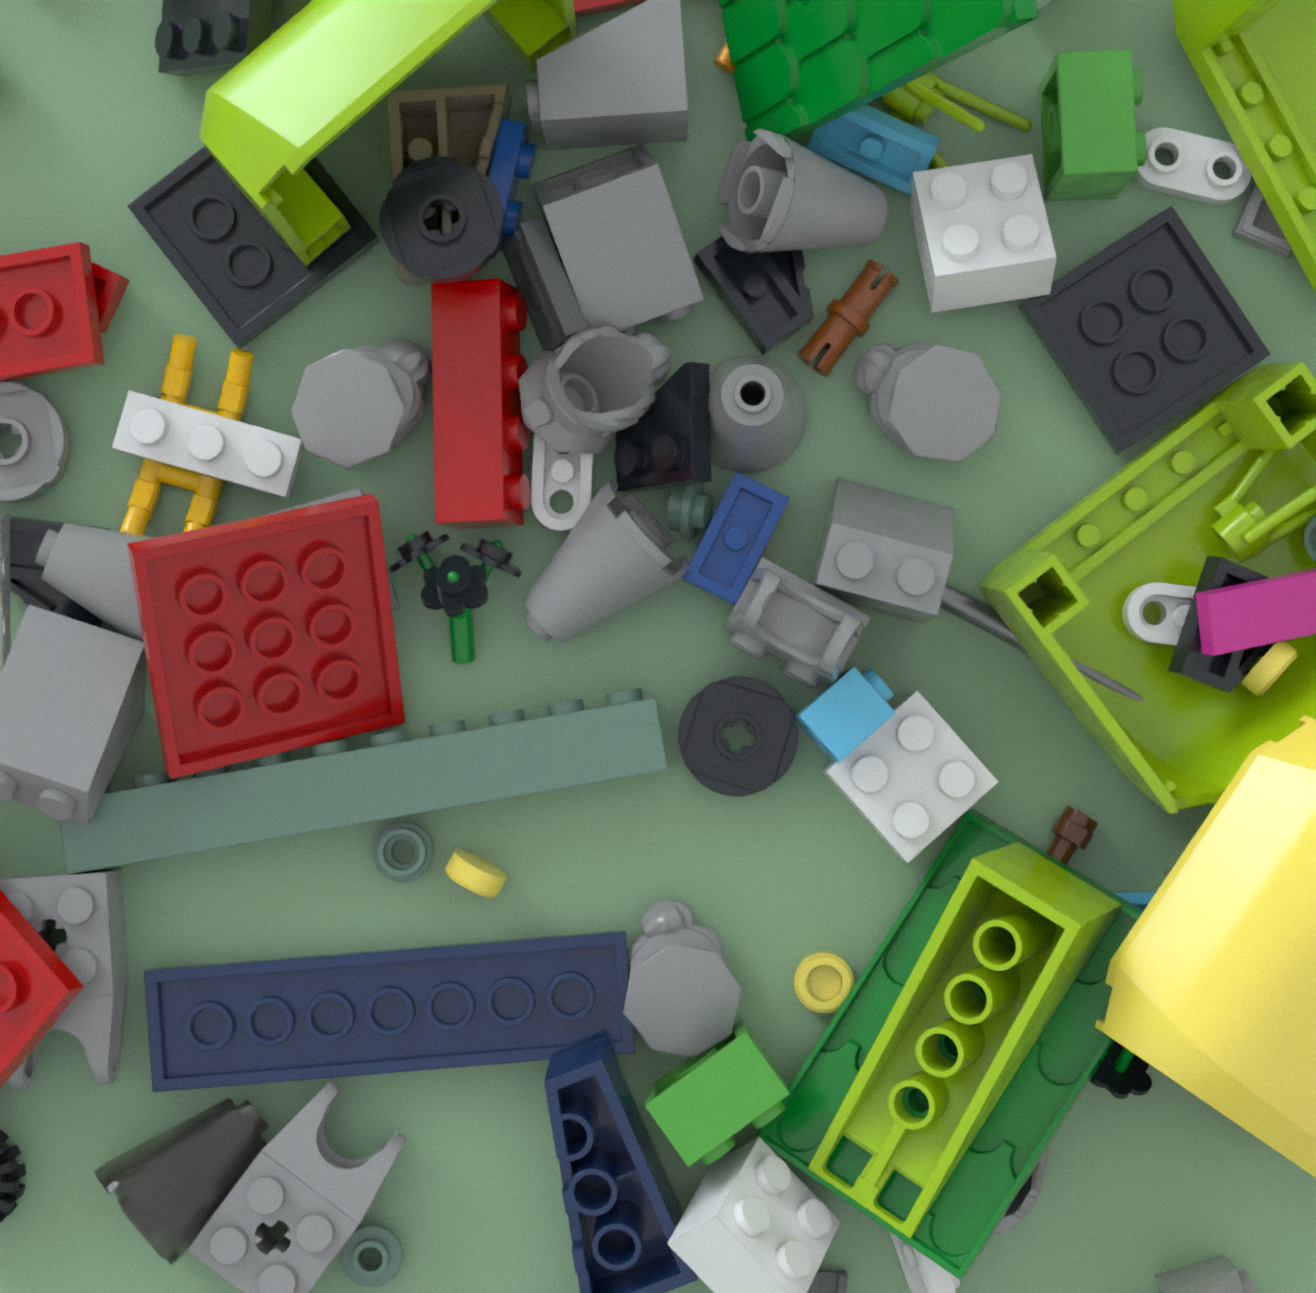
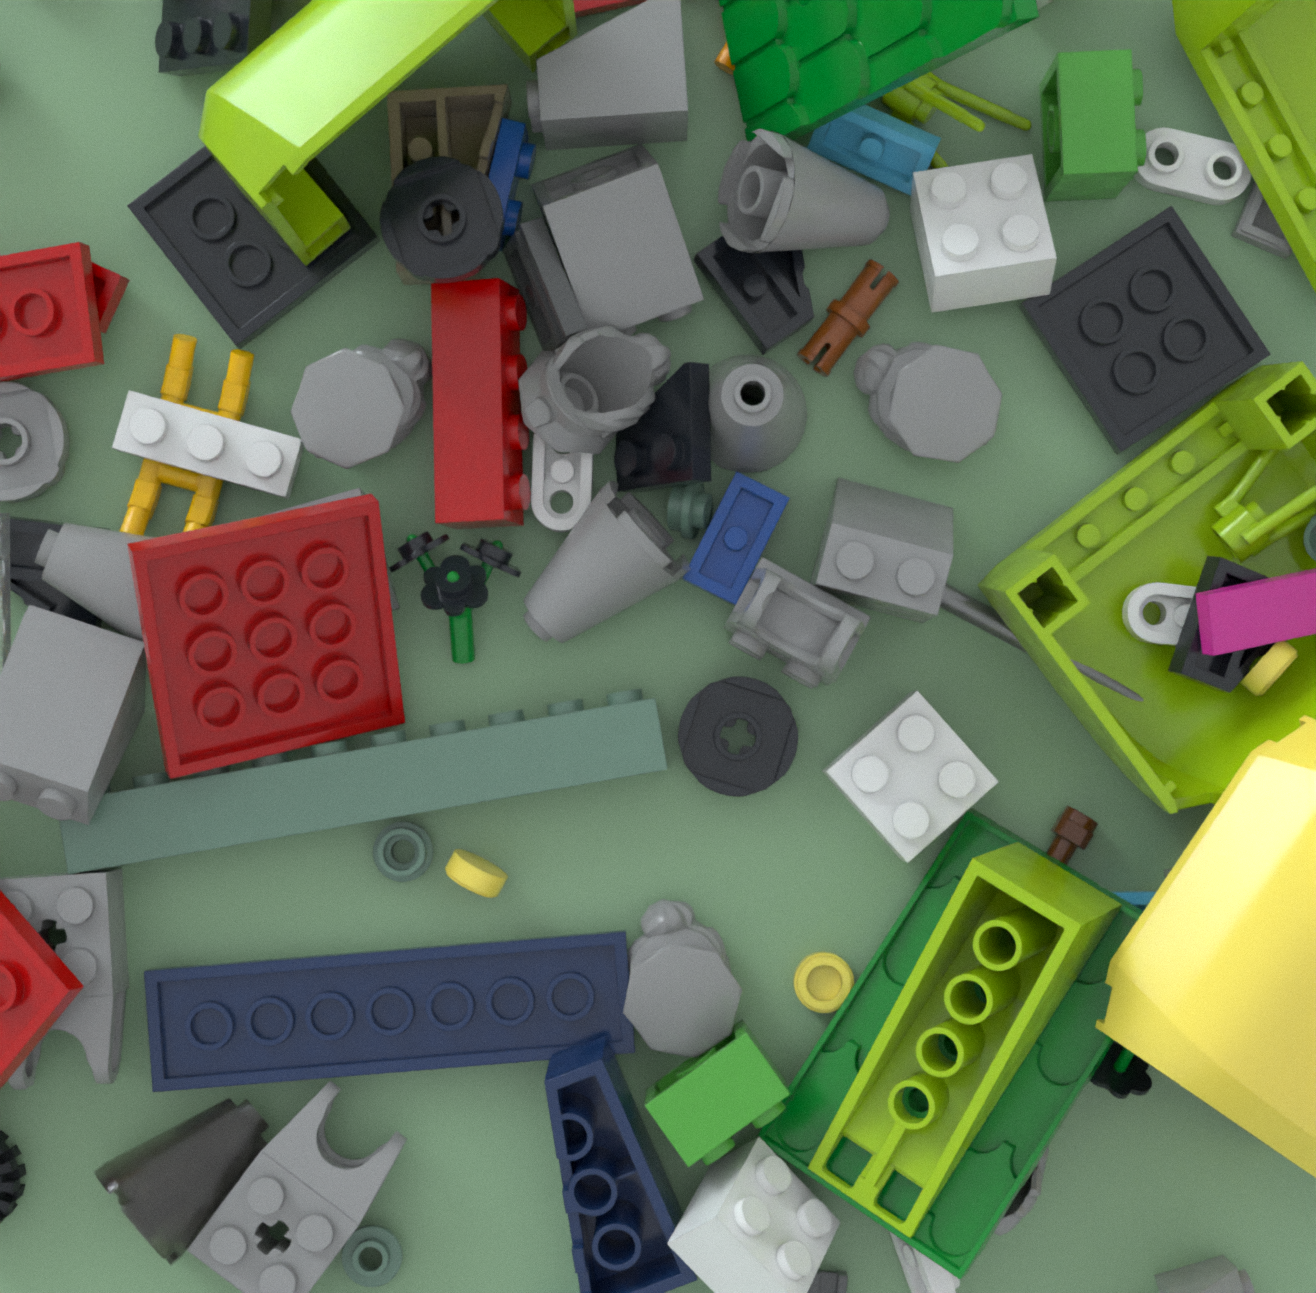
medium azure brick [793,666,896,762] -> none

